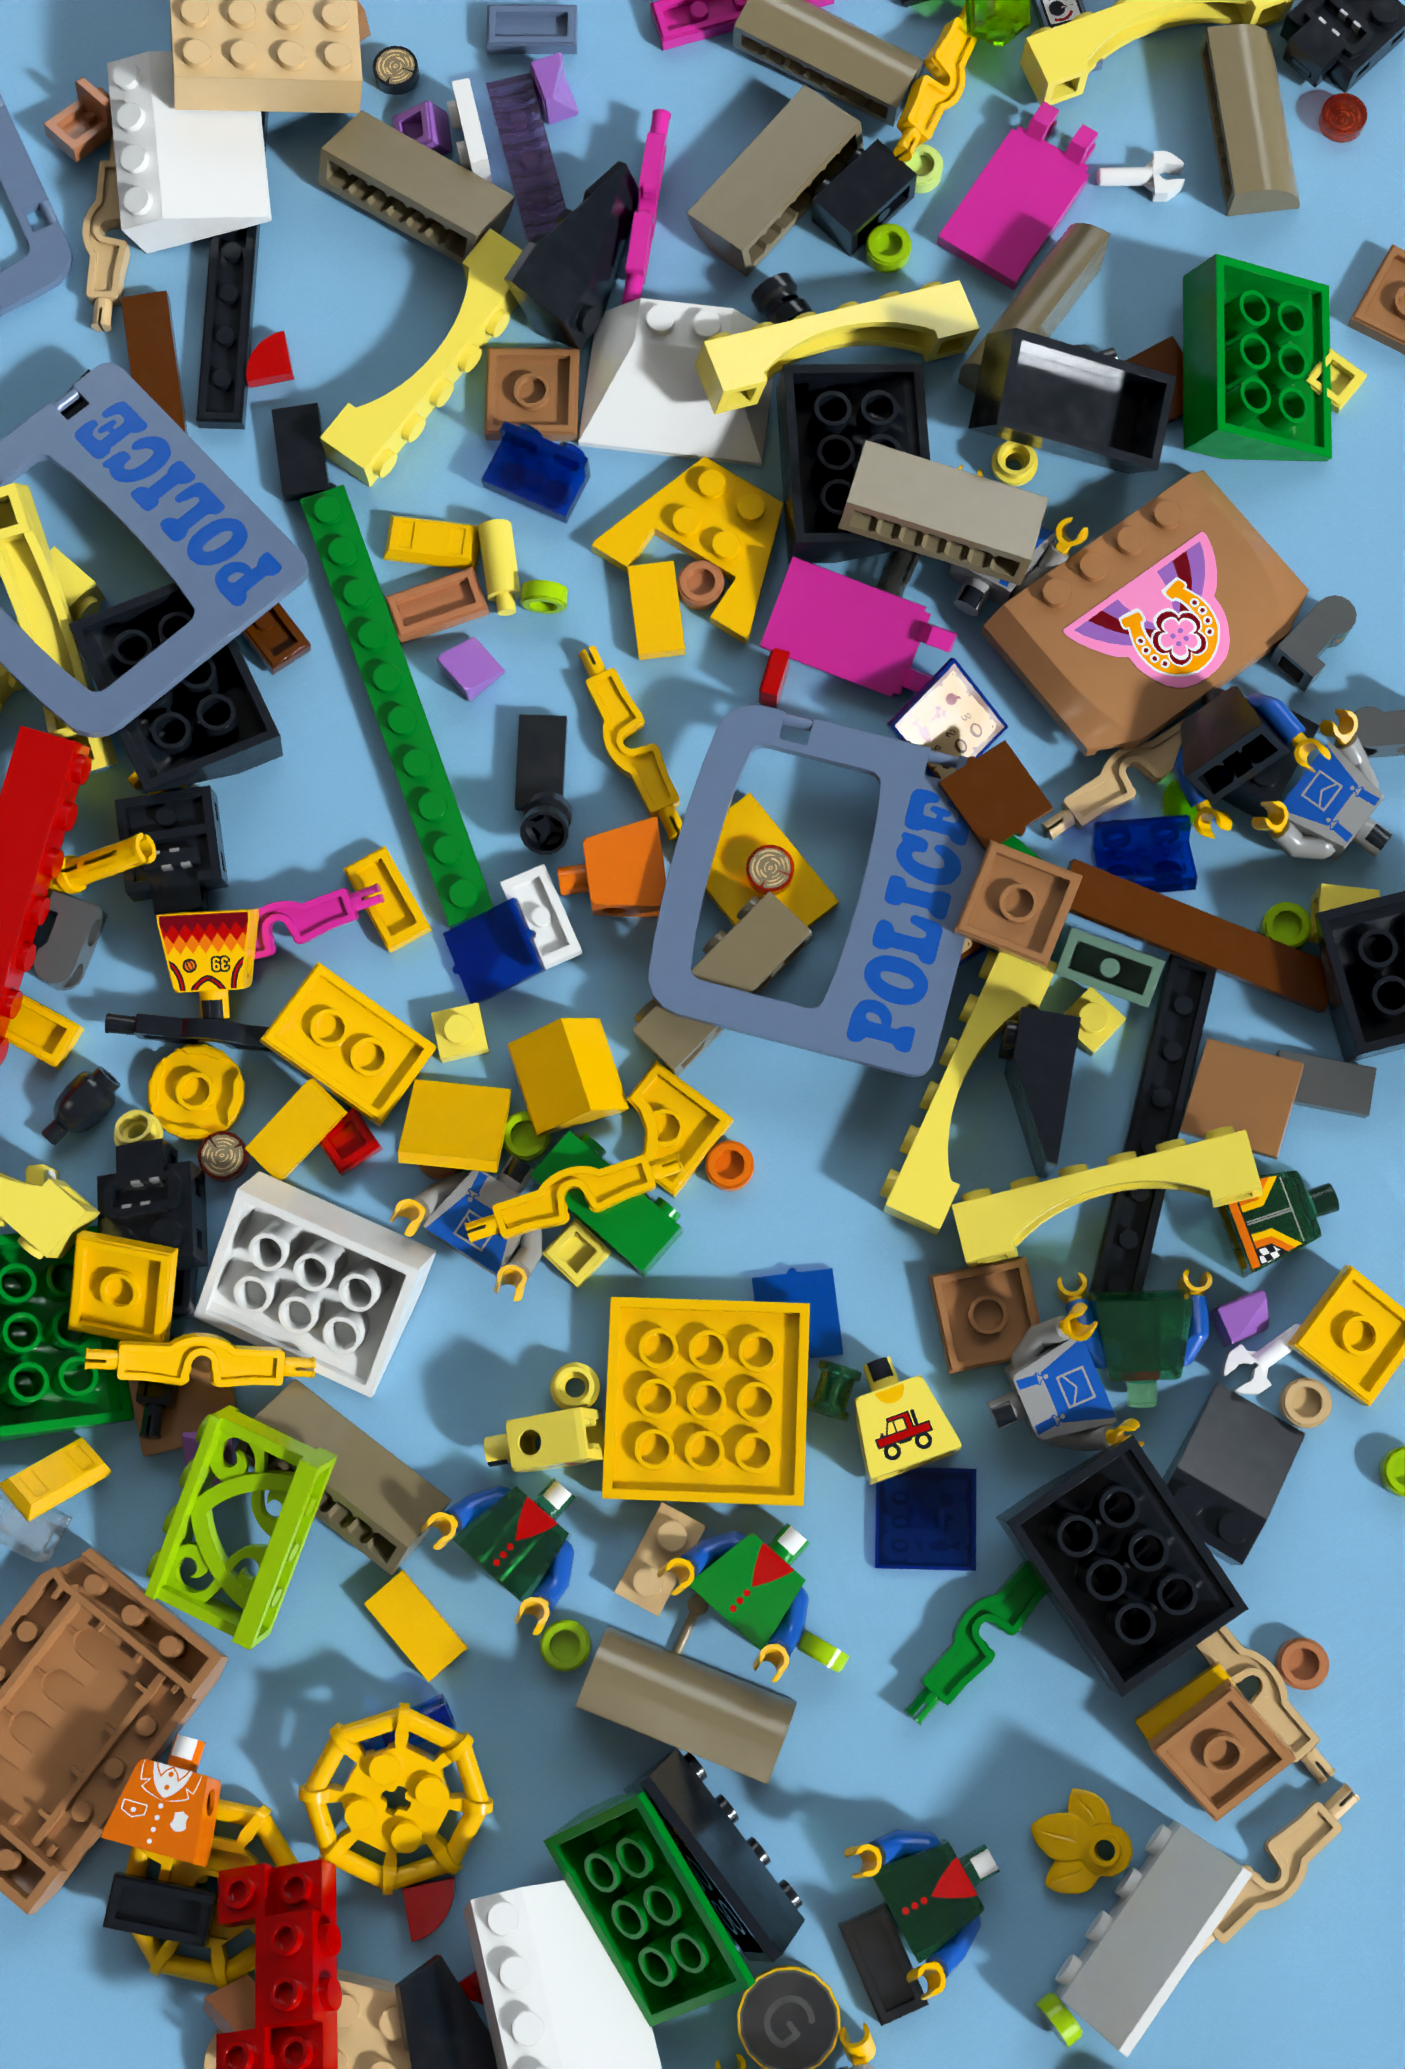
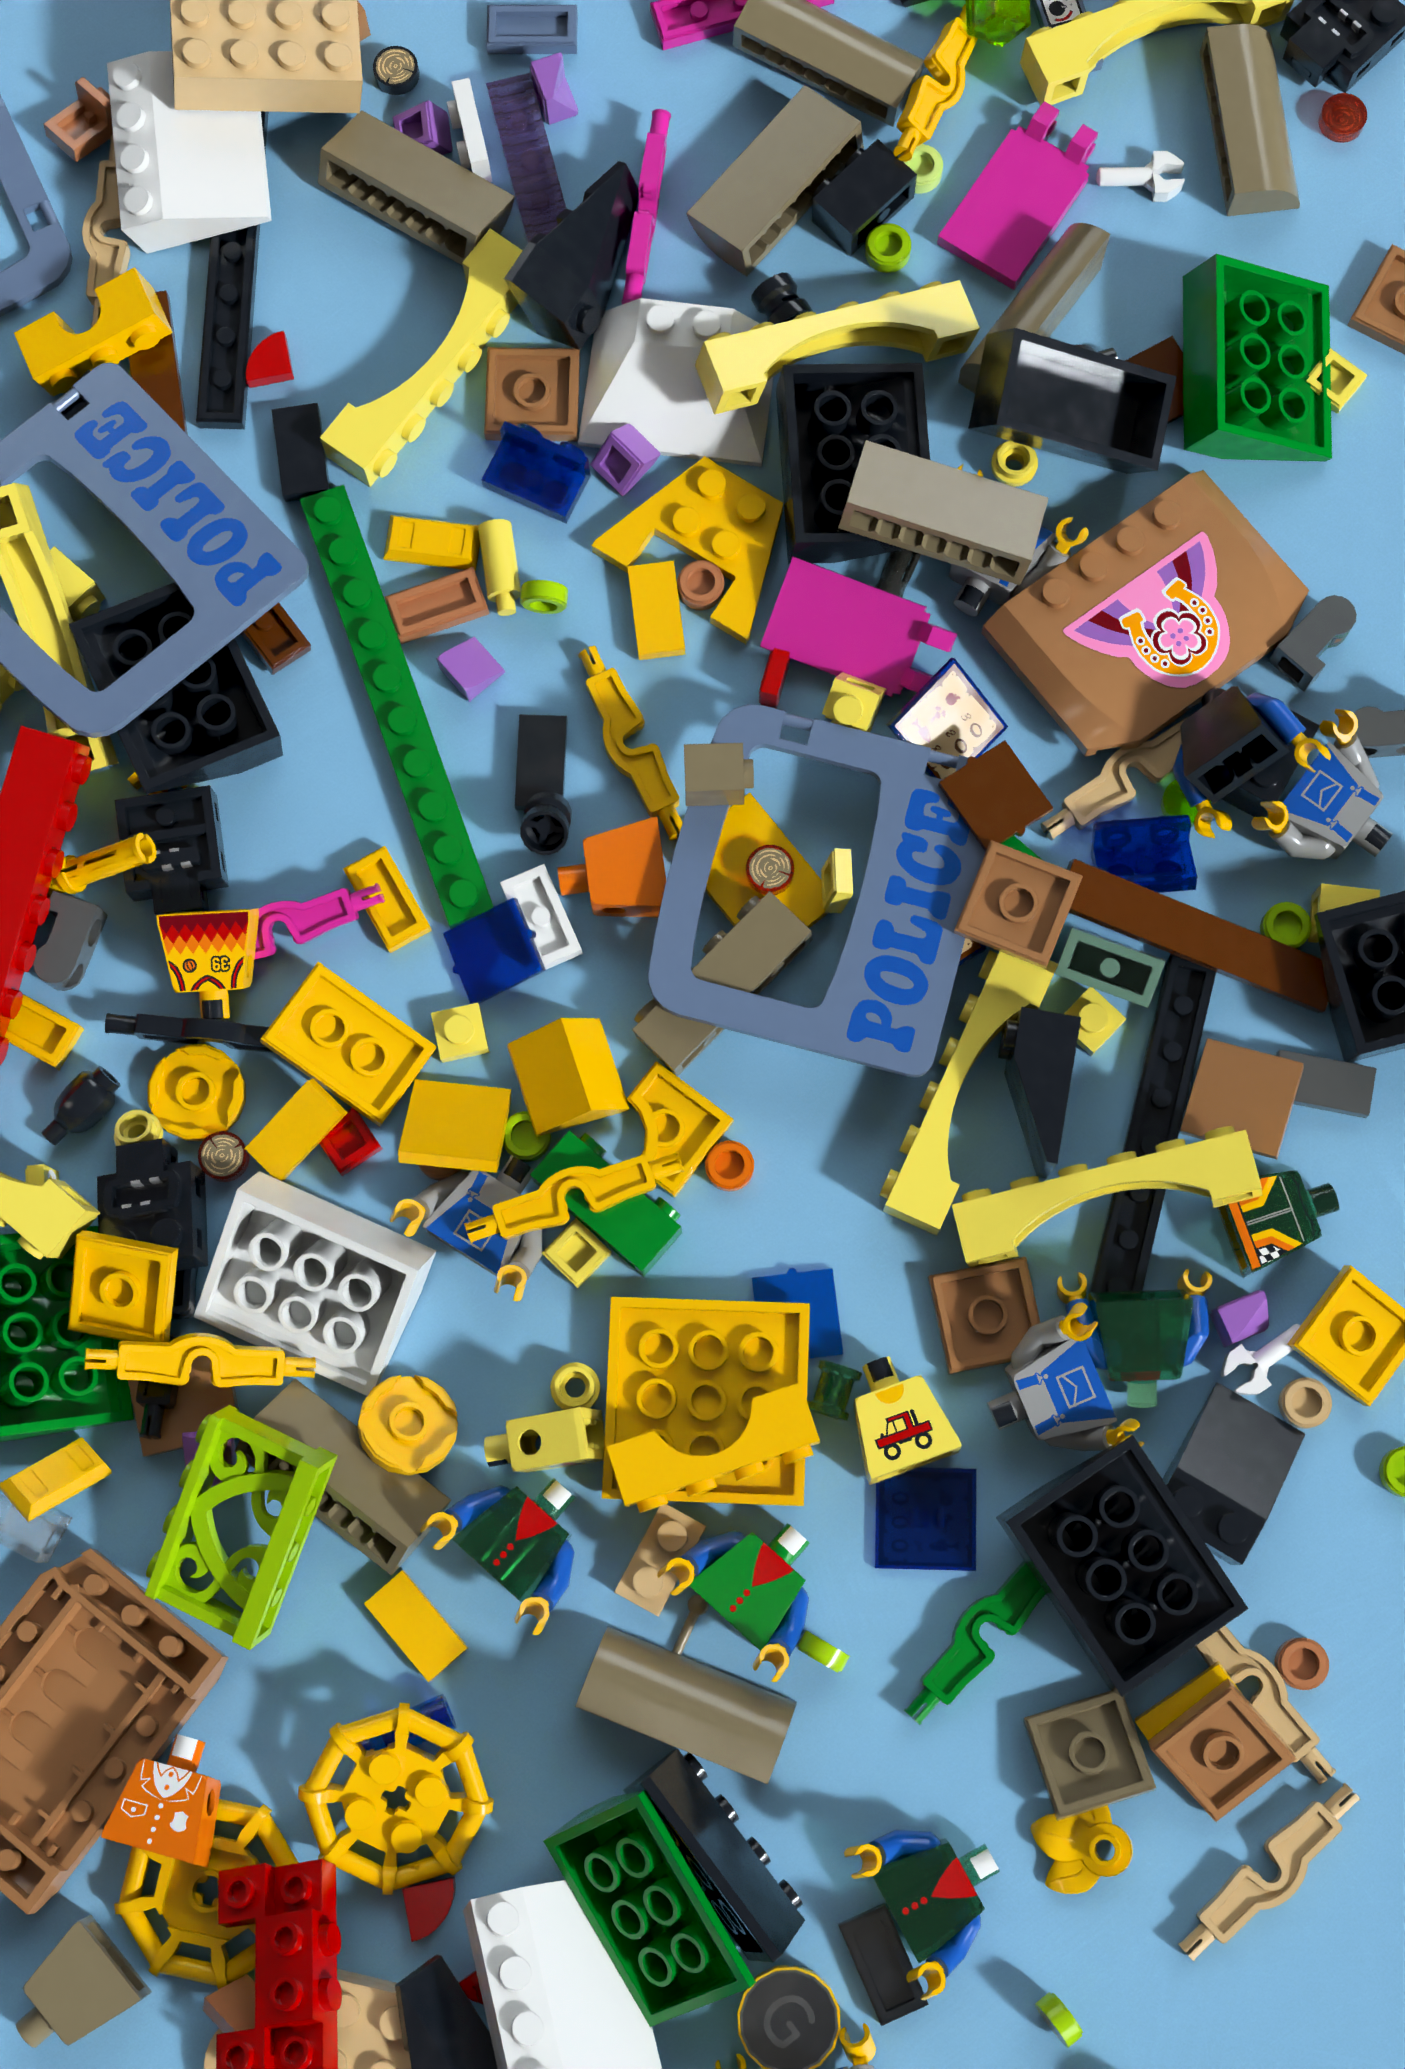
black tile [103,1872,218,1947] -> none
lime tile [540,1619,592,1672] -> none
white slope [1055,1820,1252,2058] -> none
none -> yellow arch [14,267,173,397]
none -> dark tan torso [16,1915,152,2048]
none -> yellow tile [357,1375,458,1476]
none -> medium lavender slope [590,424,660,496]
none -> yellow arch [606,1382,820,1513]
none -> dark tan brick [684,743,754,806]
none -> light yellow tile [821,848,853,913]
none -> light yellow brick [822,672,887,732]
none -> dark tan tile [1023,1691,1156,1821]

